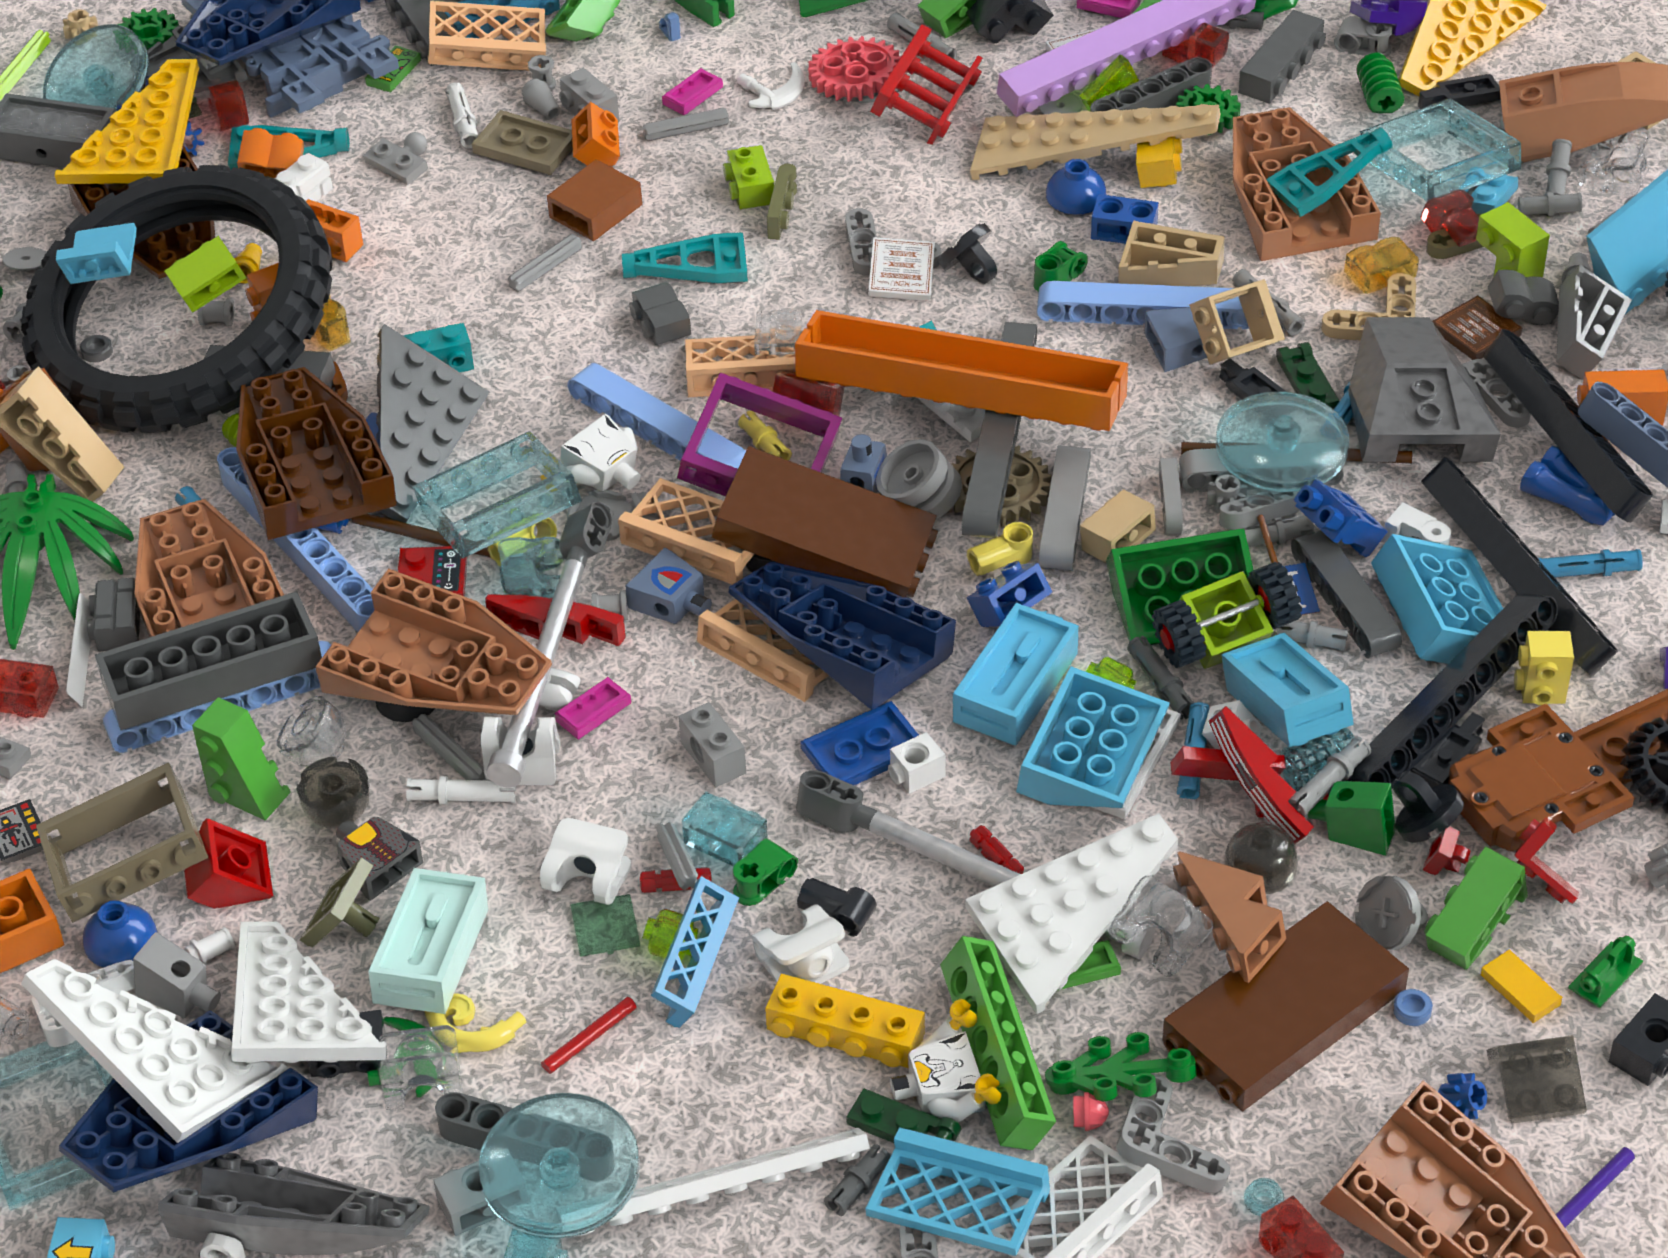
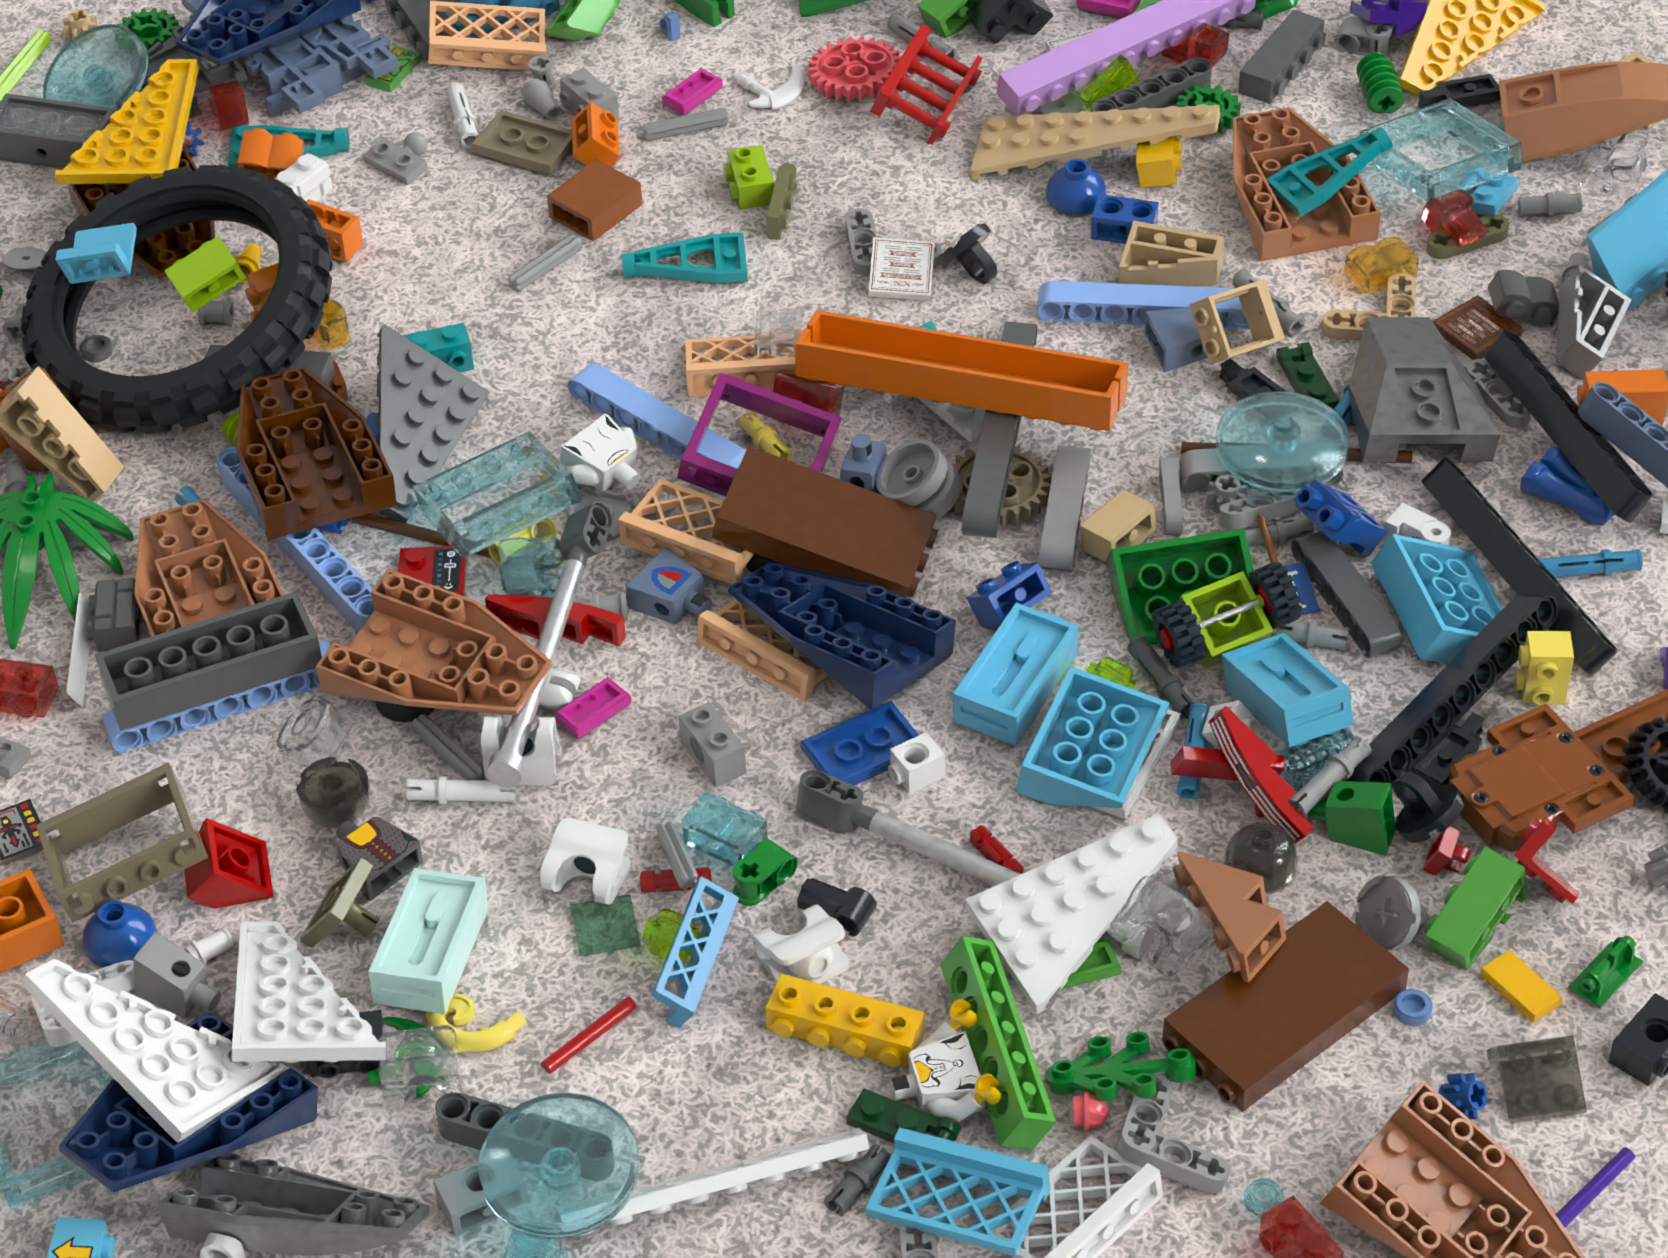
bright green wedge [192,697,291,821] -> none
dark grey brick [629,282,691,345] -> none
light yellow piece [967,522,1033,576] -> none
green piece [1033,241,1088,292] -> none
lime brick [1476,202,1550,278] -> none
light grey pin [1545,139,1572,195] -> none

